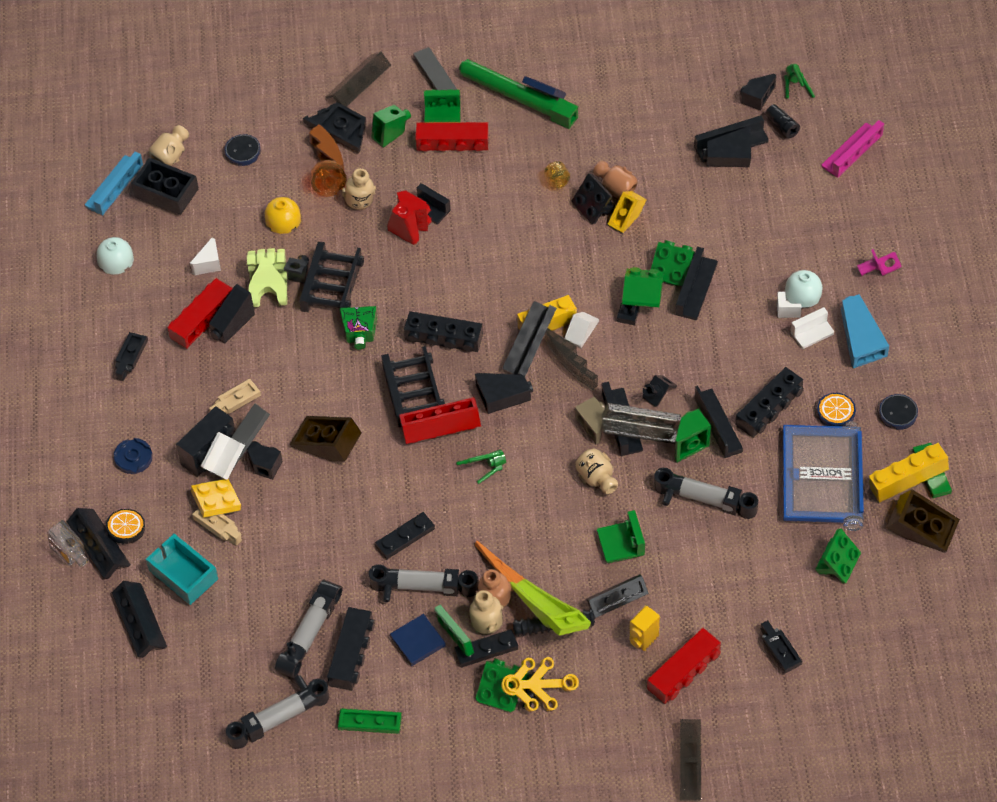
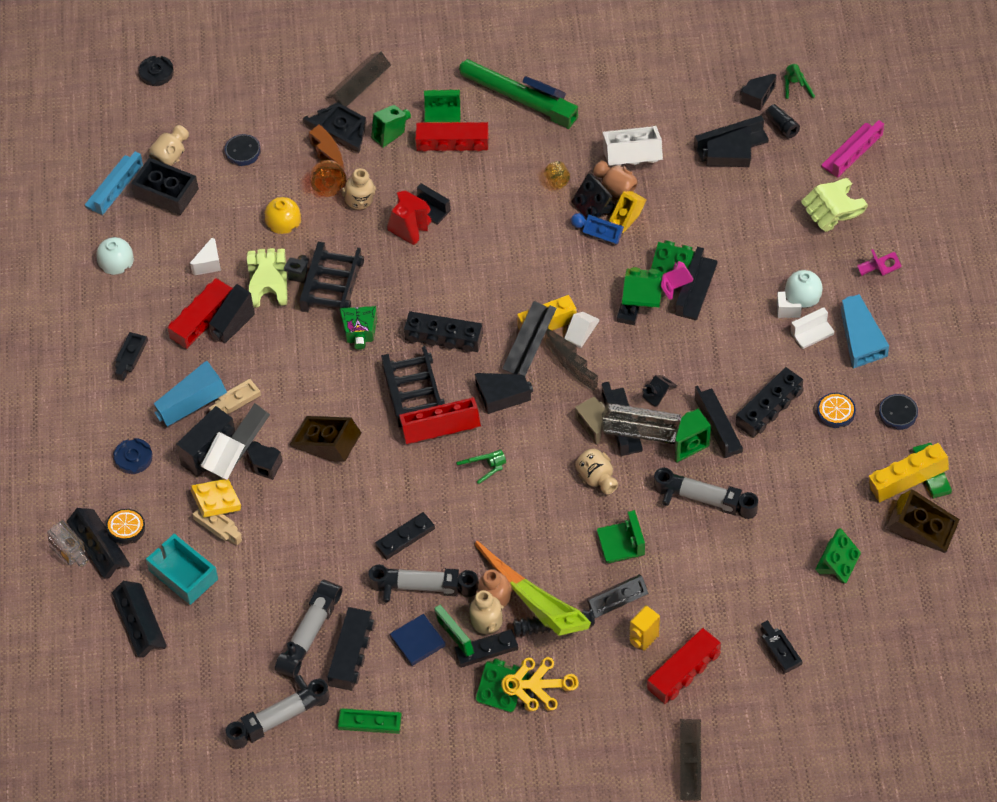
dark grey tile [413,47,461,99] -> none
clear door [783,421,864,531] -> none
none -> black tile [139,56,174,86]
none -> dark azure slope [154,361,227,427]
none -> blue plate [571,213,624,244]
none -> white brick [603,126,663,166]
none -> dark pink bracket [661,262,693,300]
none -> yellowish green piece [801,178,868,232]

